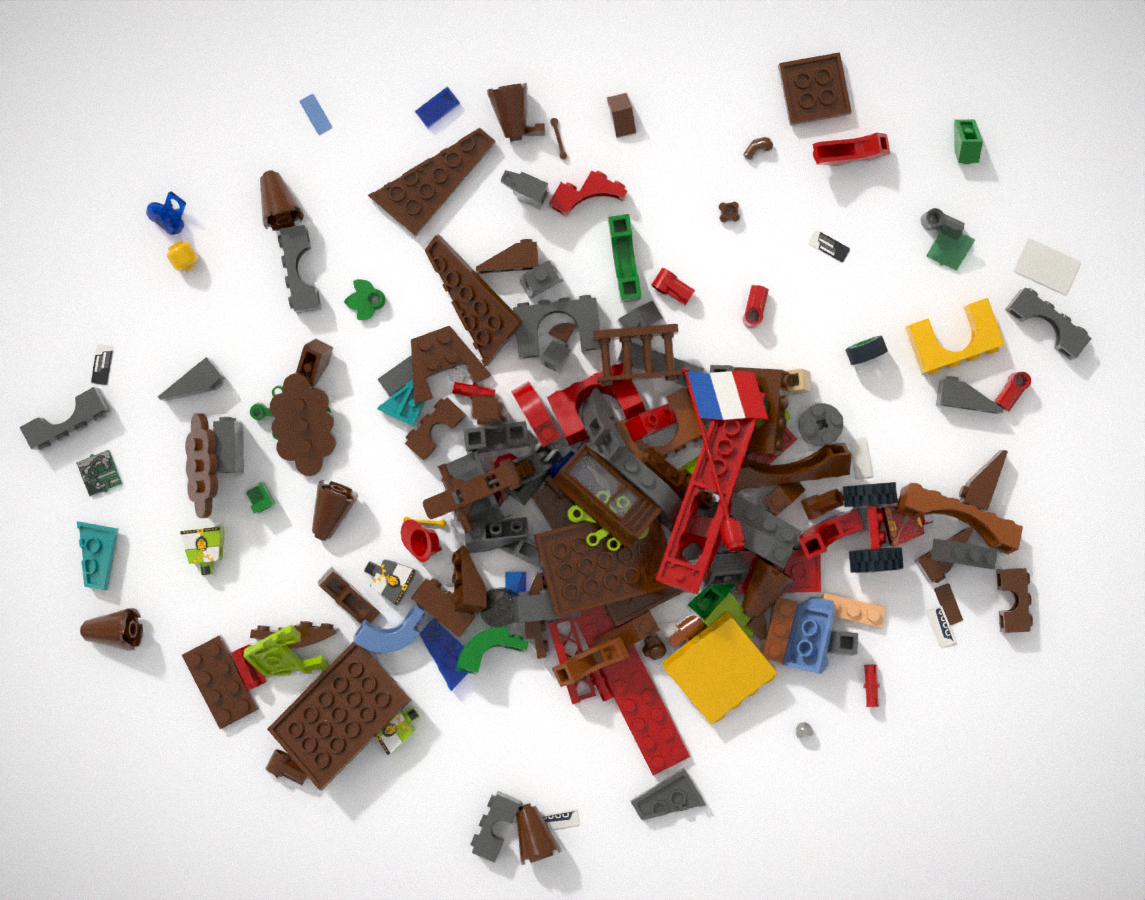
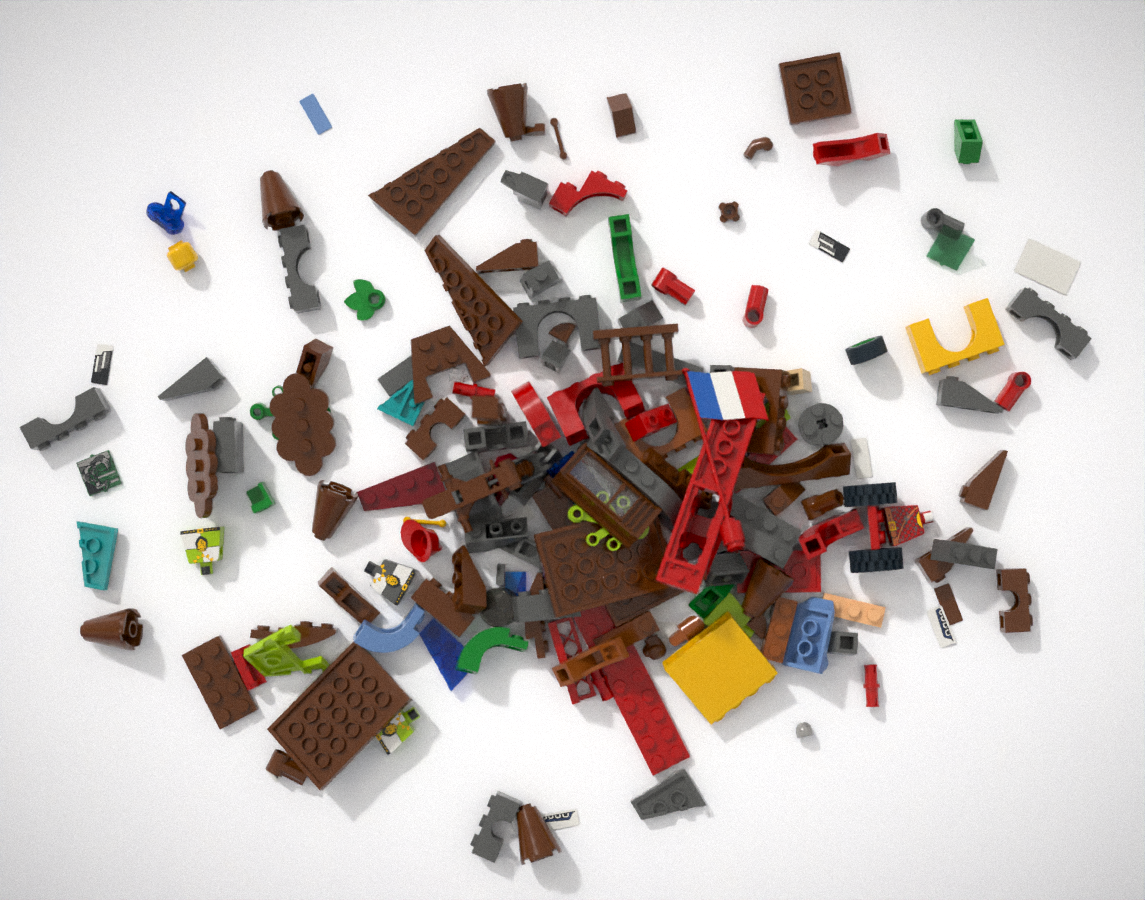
clear blue tile [415,86,460,129] -> none
dark orange arch [896,483,1023,555] -> none
none -> dark red wing [357,462,445,511]
none -> dark grey tile [496,563,505,585]

